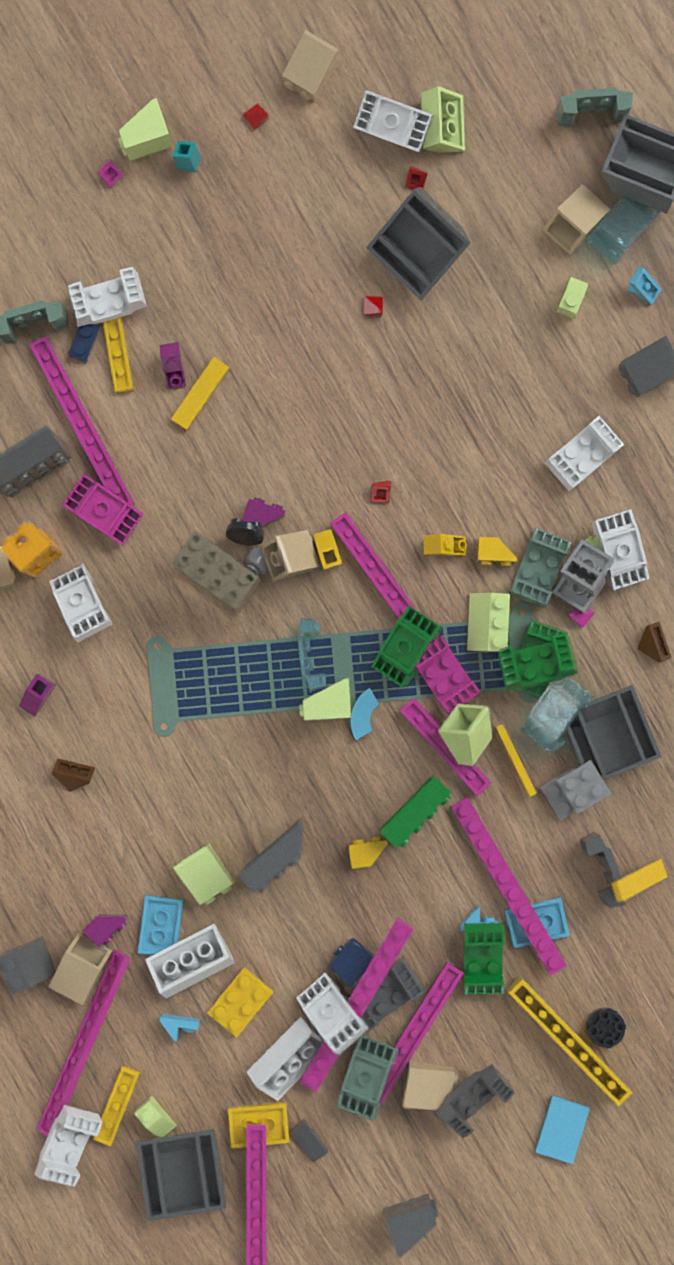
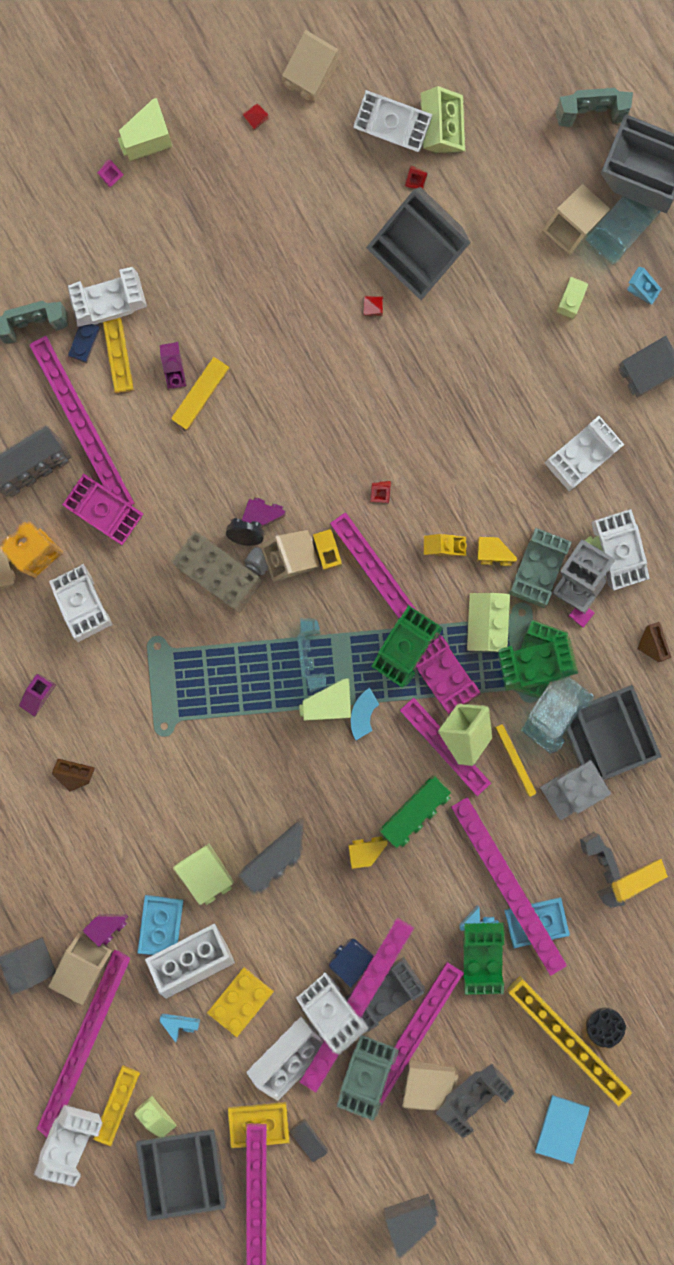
teal brick [172,140,201,172] -> none

